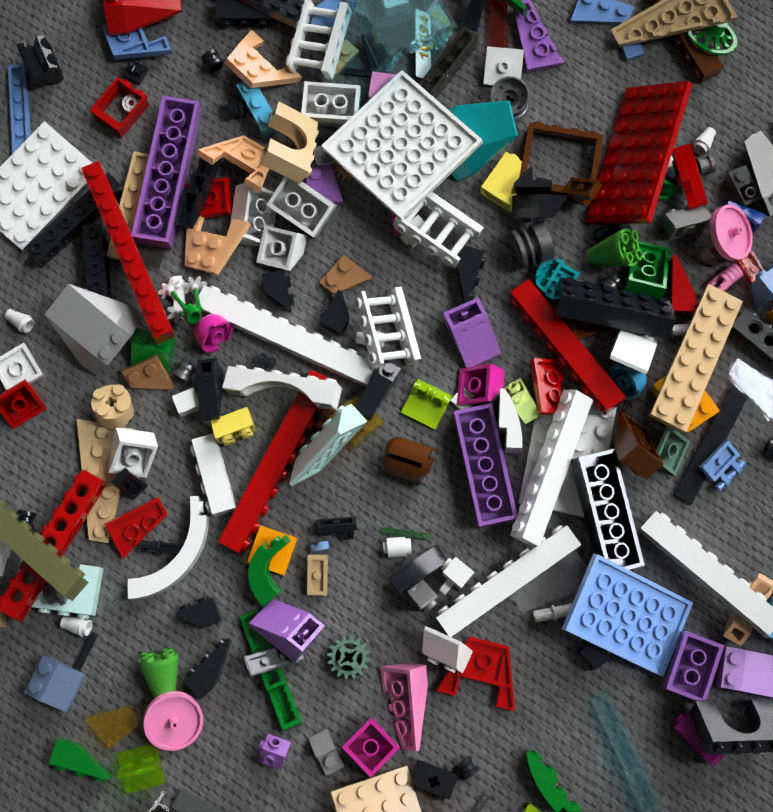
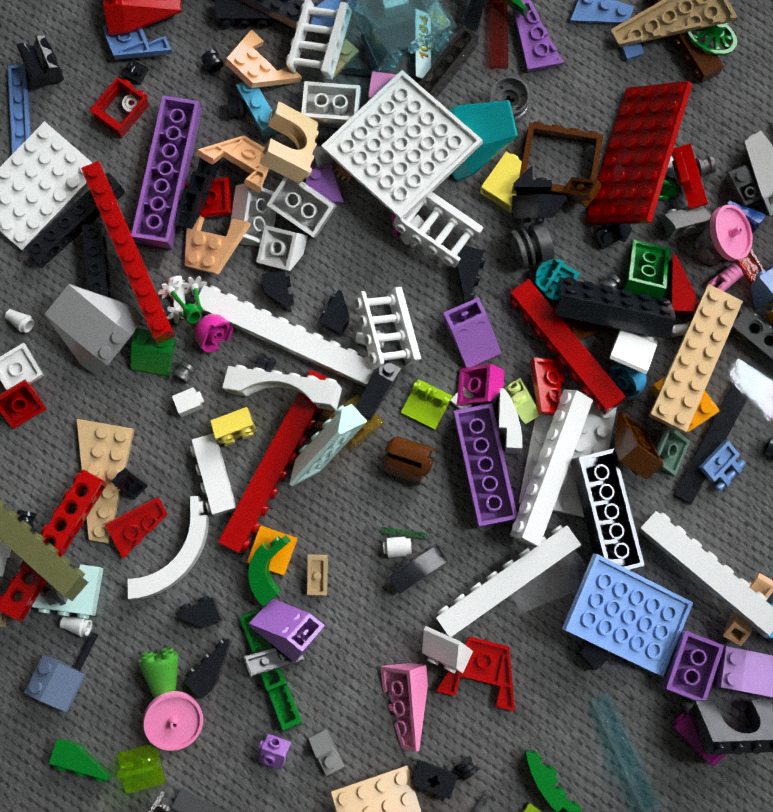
clear yellow wing [85,706,142,749] -> none
tan brick [91,384,134,430] -> none
tan plate [106,151,149,261] -> none
white slope [108,428,158,478] -> none
medium nougat wing [122,354,174,389] -> none
black axle [140,540,181,556] -> none
black slope [196,358,223,422] -> none
light blue tile [309,541,330,554] -> none
black hinge [317,516,357,540] -> none
medium nougat wing [319,255,372,294] -> none
sand green gear [327,635,371,679] -> none
dark pink slope [342,717,400,778] -> none
light grey slope [407,580,438,612] -> none
white brick [439,557,474,595] -> none
white plate [483,46,524,86] -> none
white axle [533,603,572,622] -> none
bright green cone [586,229,643,267] -> none
white cone [692,127,716,155] -> none

